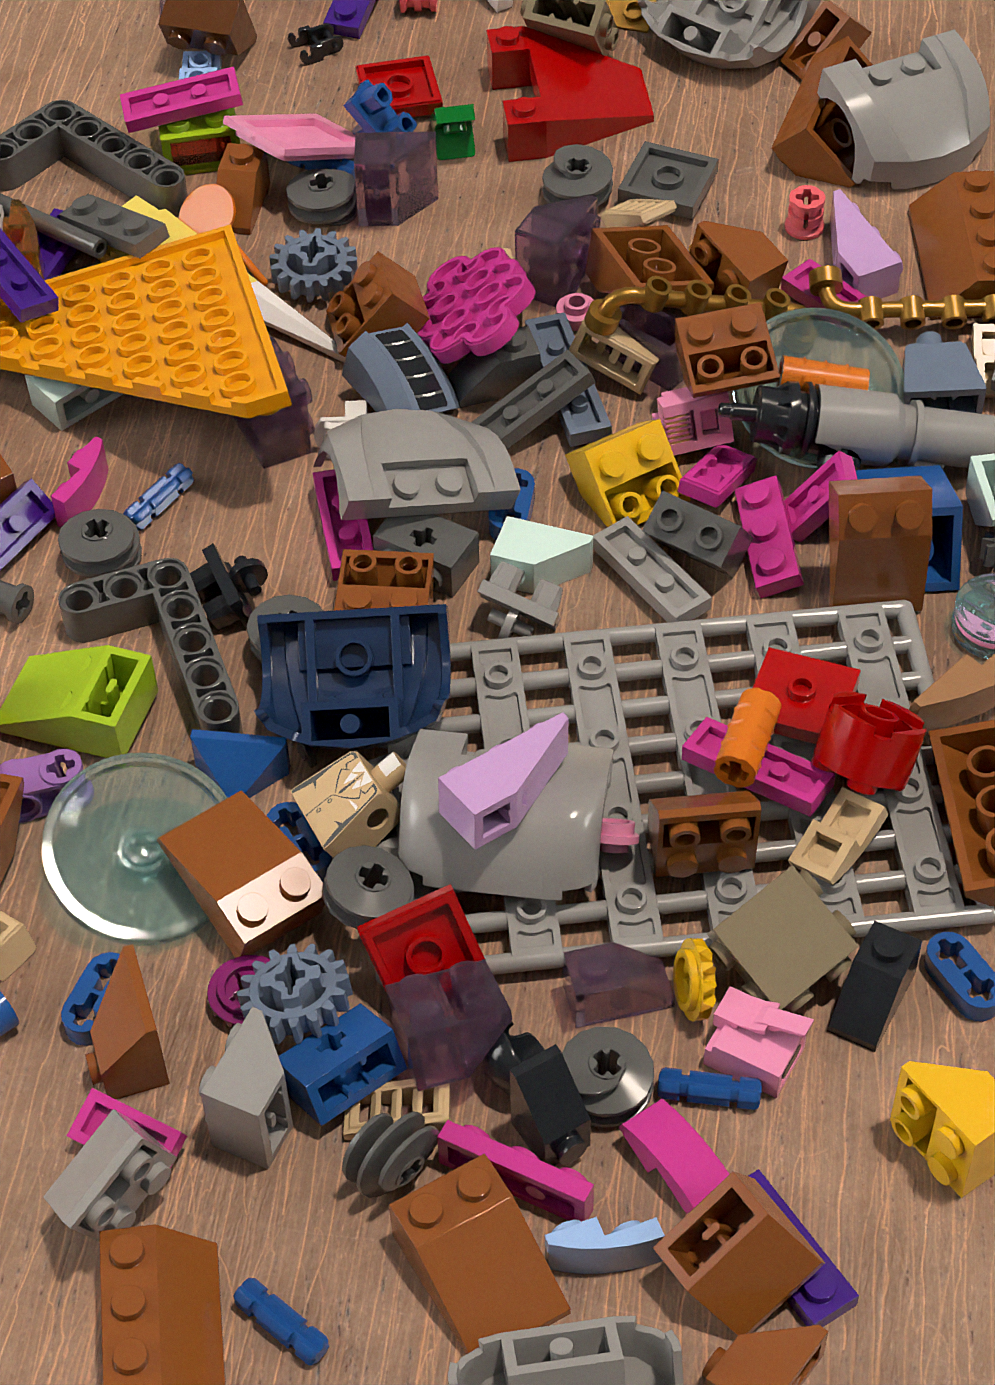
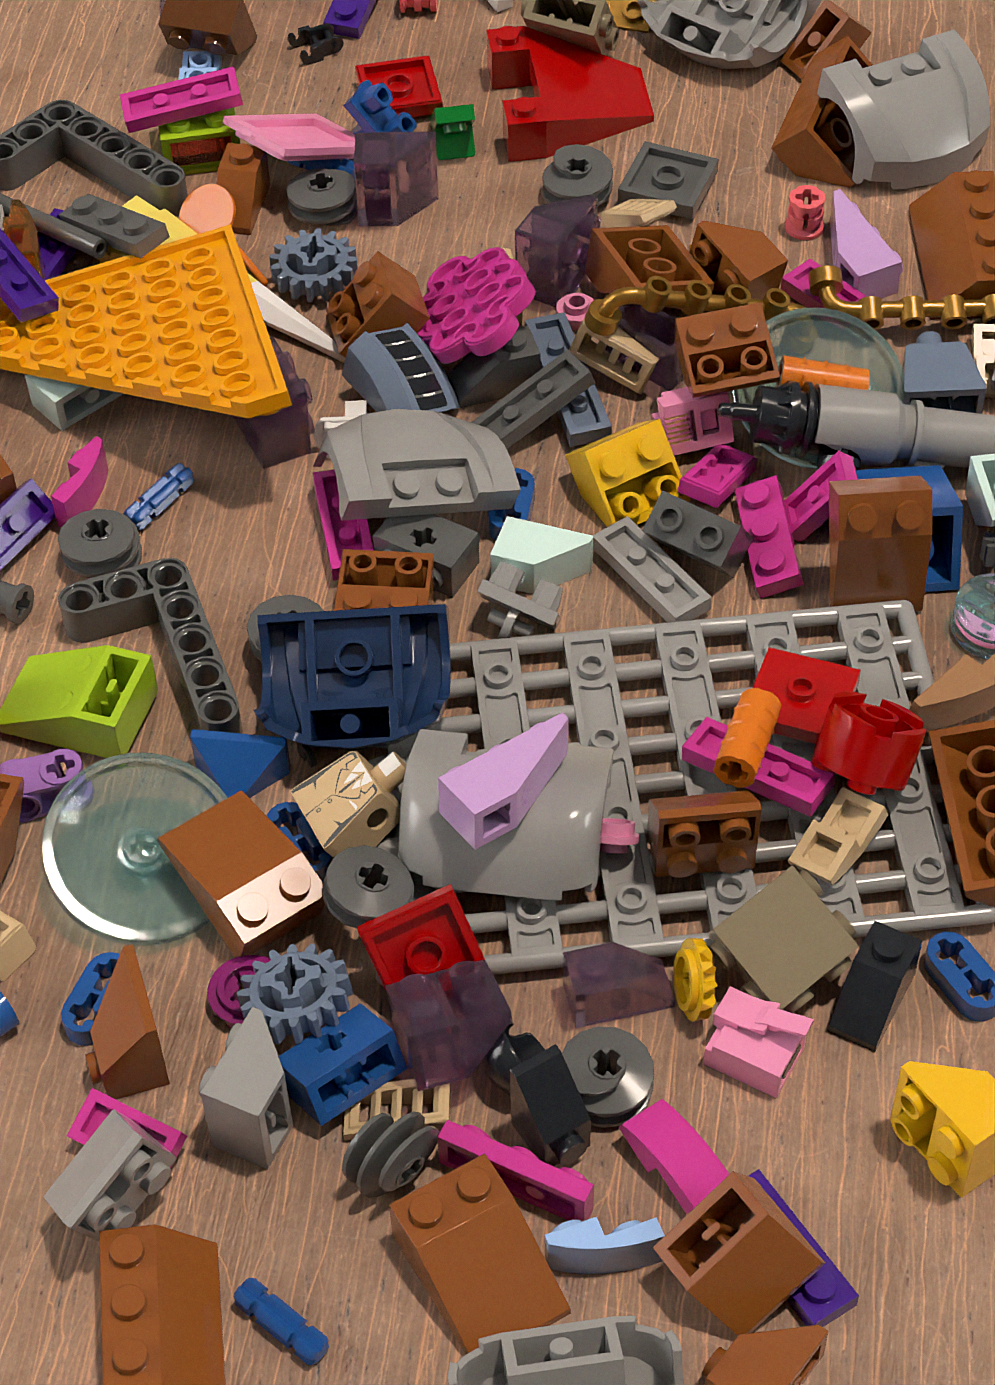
black hips [190,543,268,631] -> none
blue axle [657,1067,762,1110] -> none

